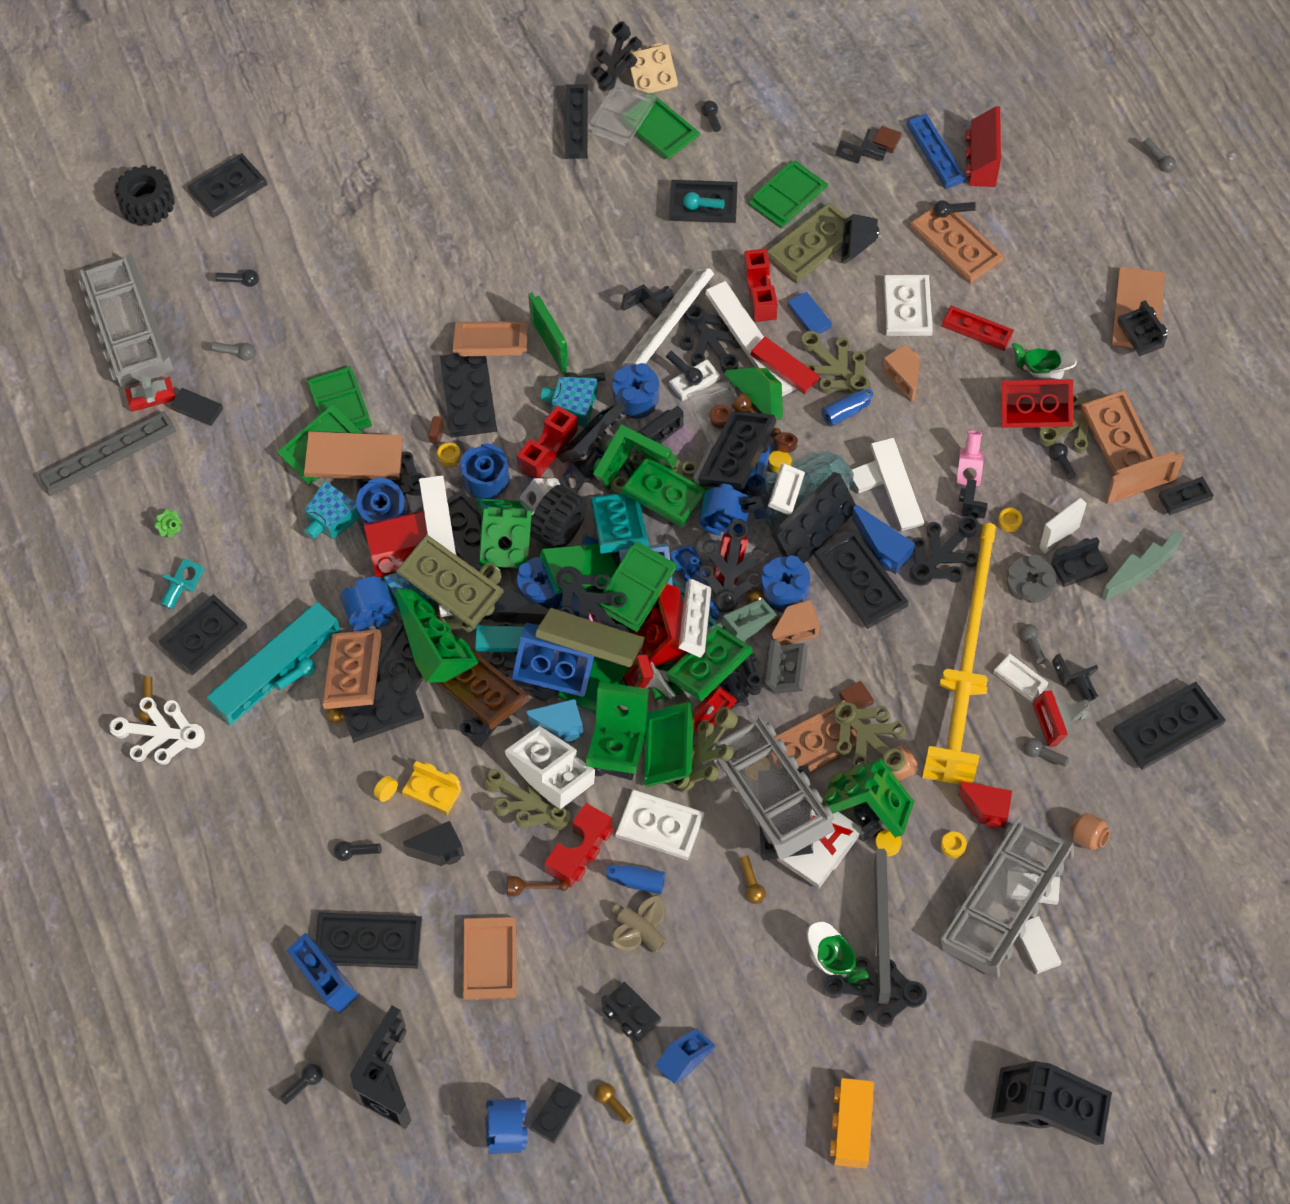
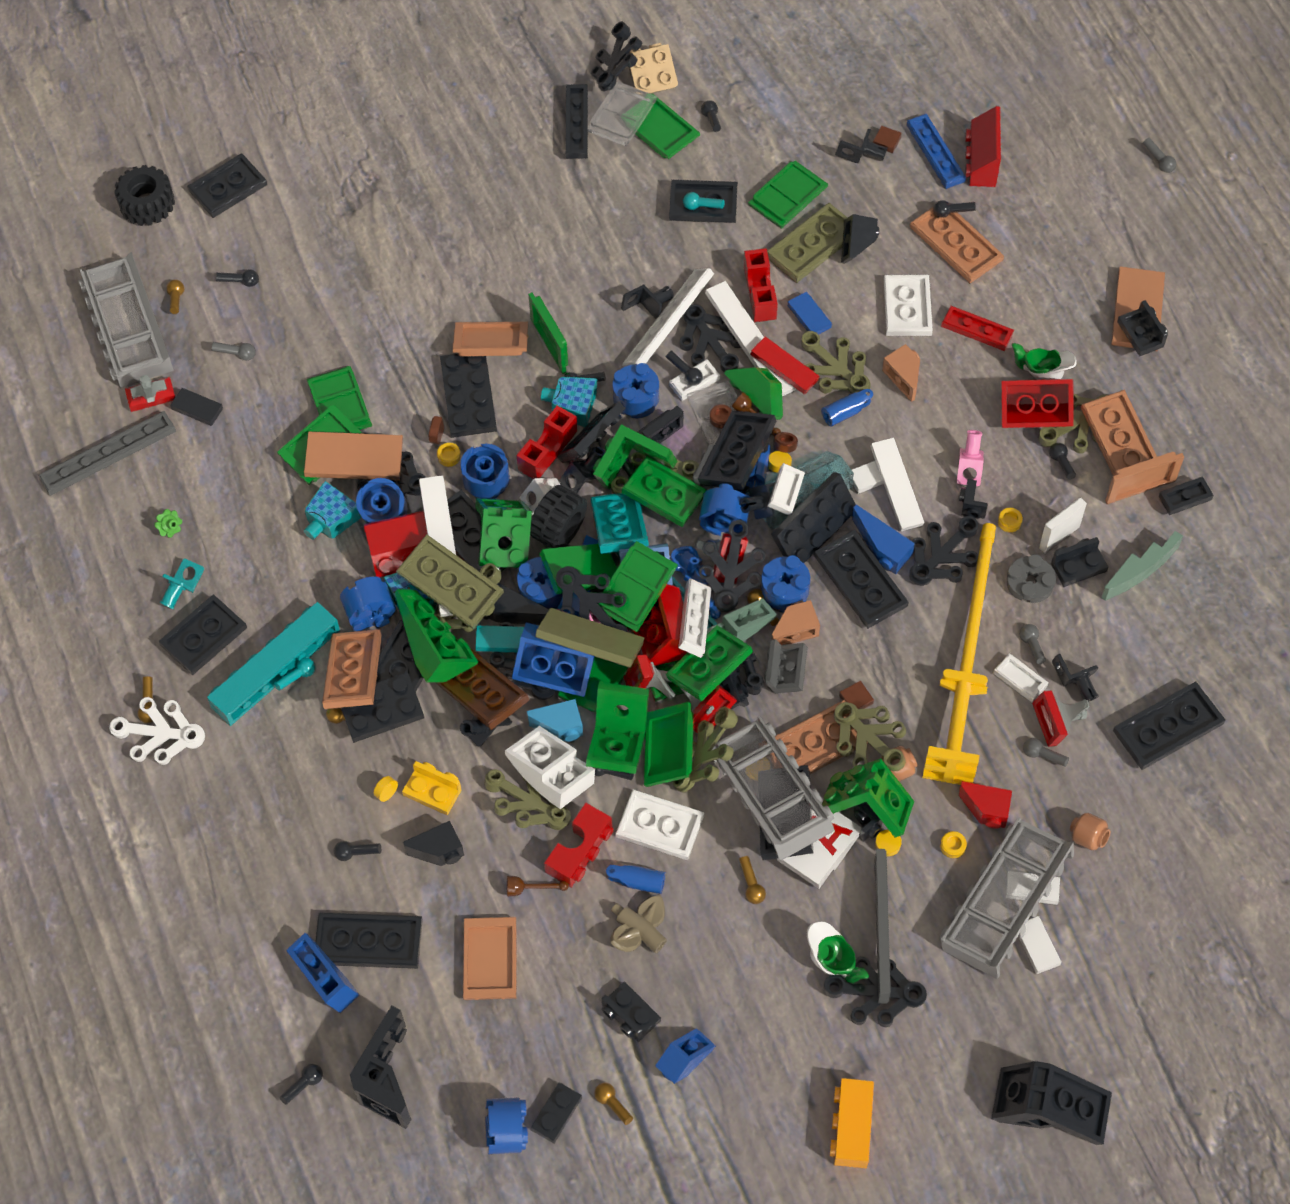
none -> pearl gold bar [166,279,185,314]

